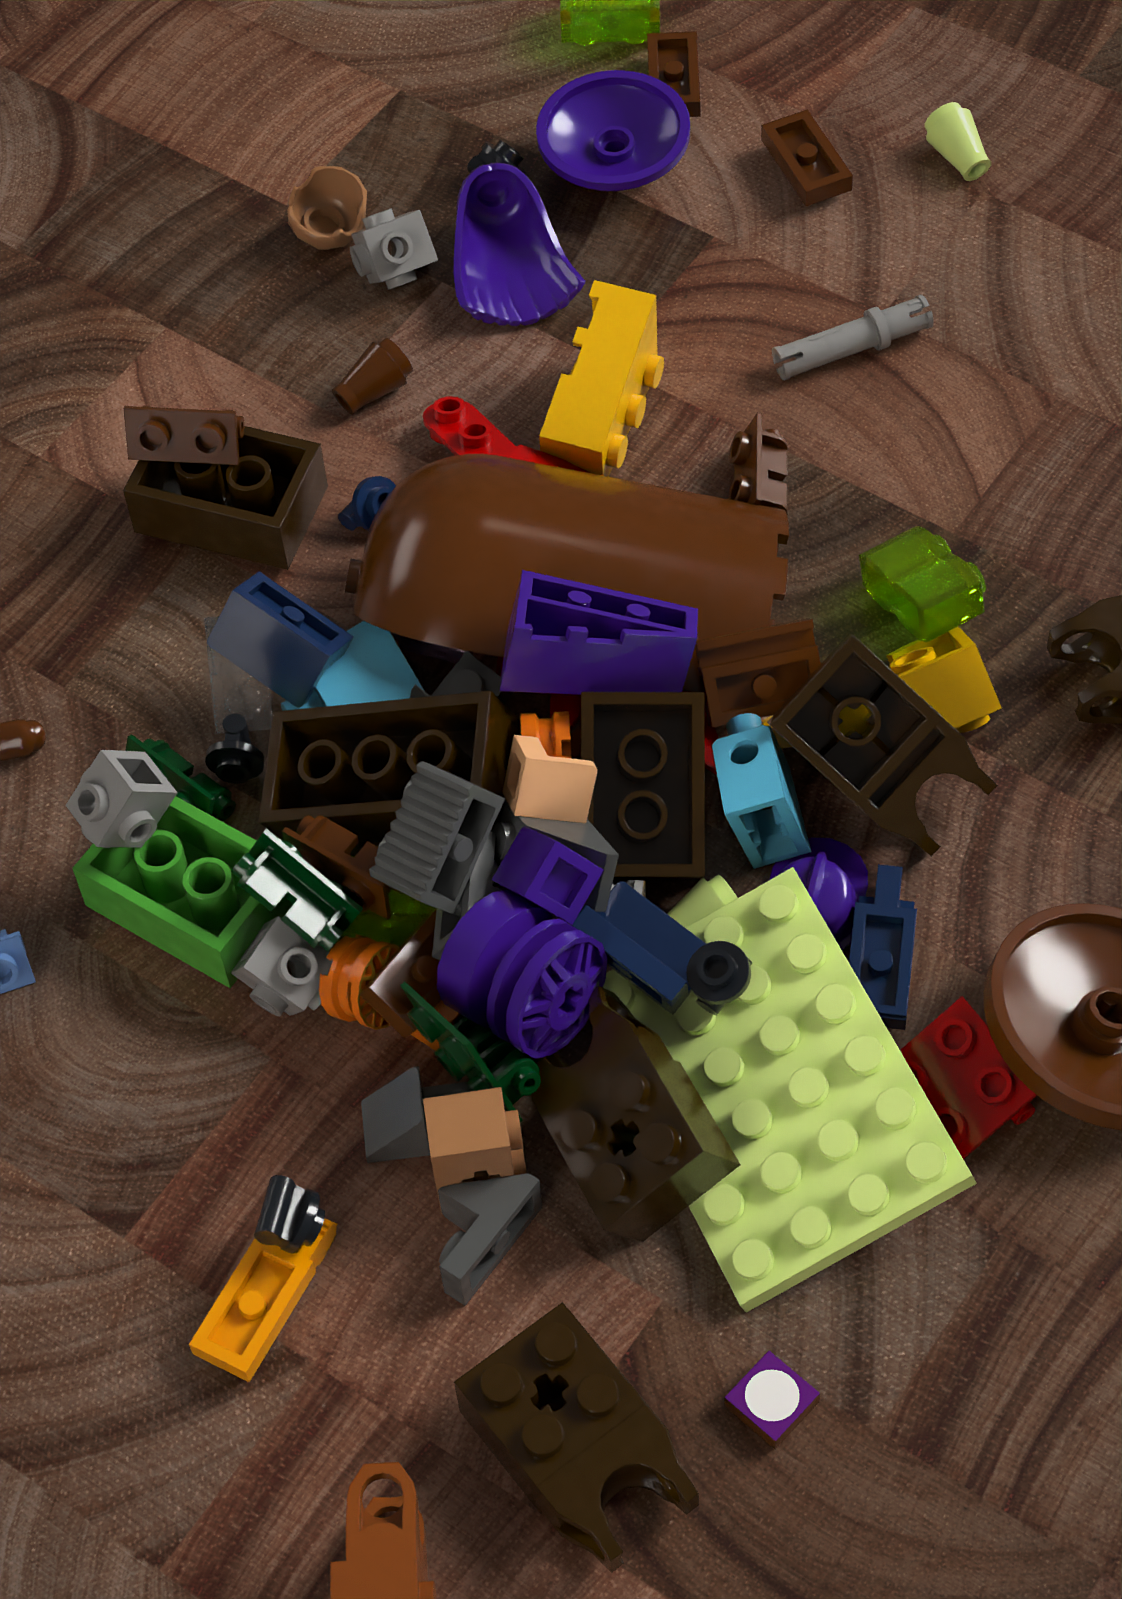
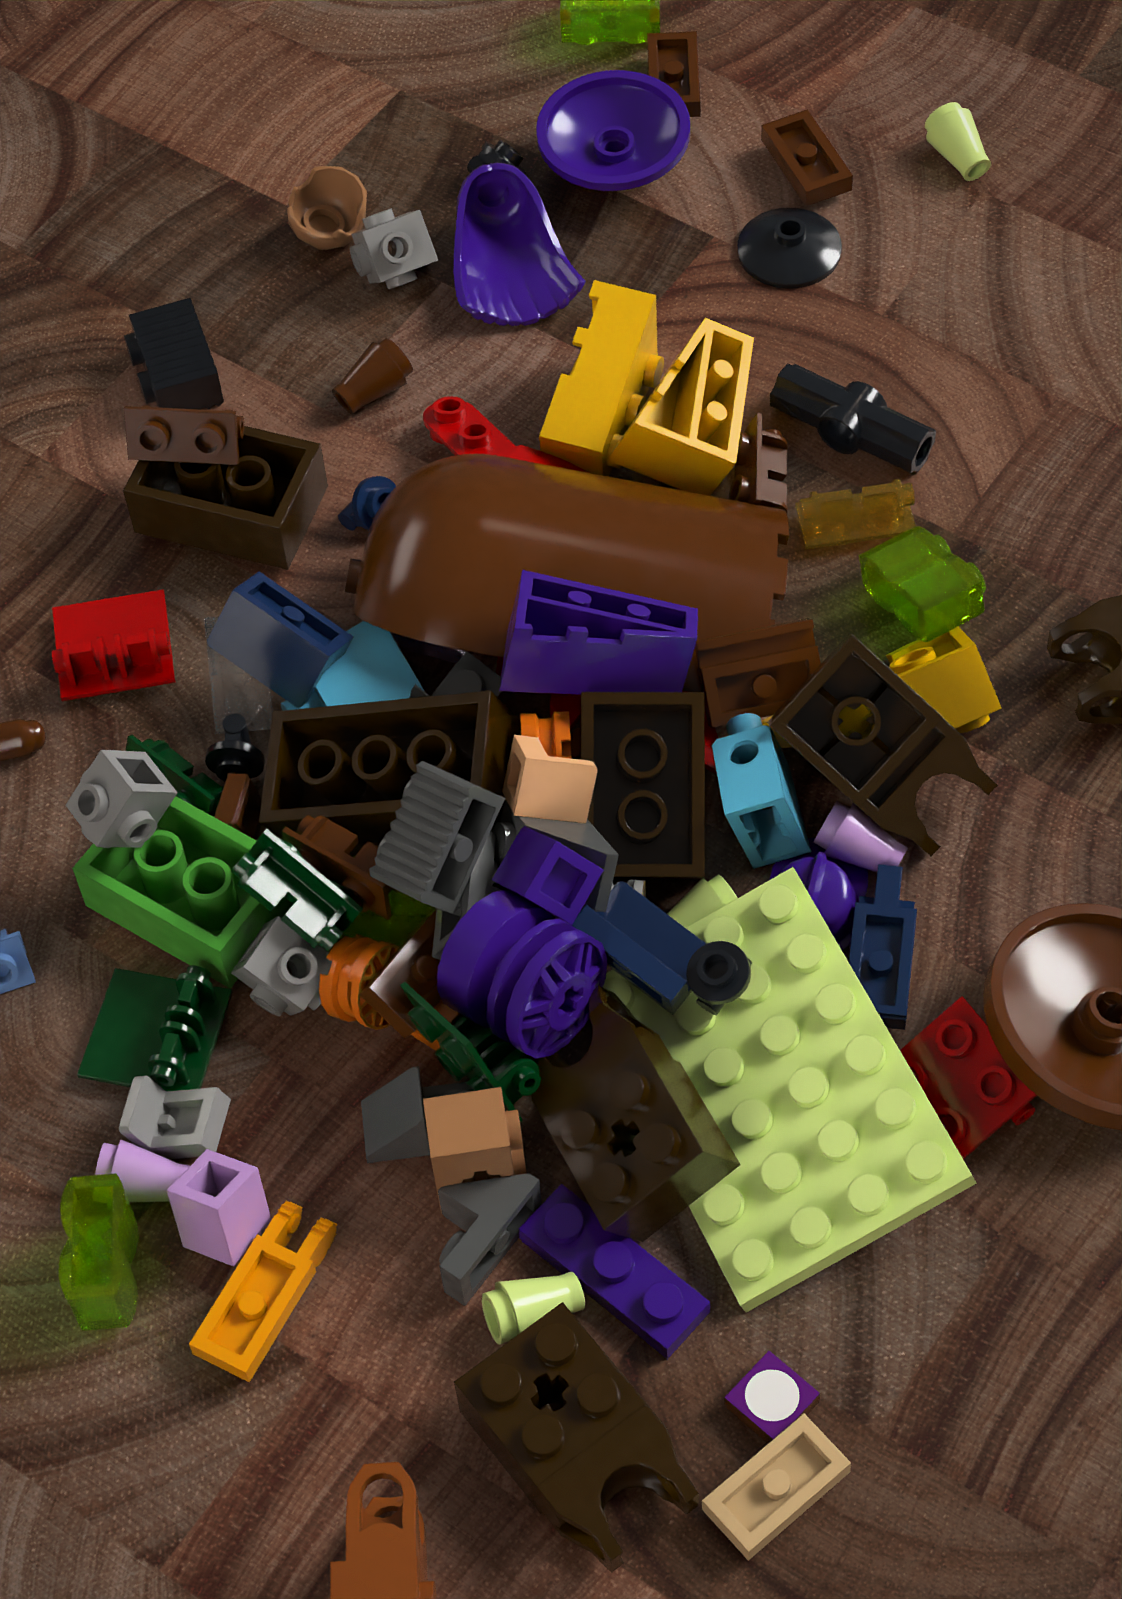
black plate [254,1175,325,1254] -> none
light grey pin [772,295,934,381] -> none
none -> red hinge [52,589,176,701]
none -> clear neon green brick [58,1174,139,1331]
none -> dark green hinge [77,965,233,1092]
none -> lavender cone [93,1139,190,1203]
none -> light grey bracket [119,1076,231,1159]
none -> black brick [124,297,224,410]
none -> lavender brick [167,1149,272,1267]
none -> reddish brown tile [214,773,262,840]
none -> yellowish green cone [482,1272,585,1345]
none -> dark purple plate [518,1184,710,1360]
none -> yellow wedge [607,318,754,496]
none -> tan plate [702,1413,851,1561]
none -> black dish [737,208,842,289]
none -> black piece [770,363,936,473]
none -> clear yellow hinge [795,479,917,550]
none -> lavender cone [813,801,908,872]

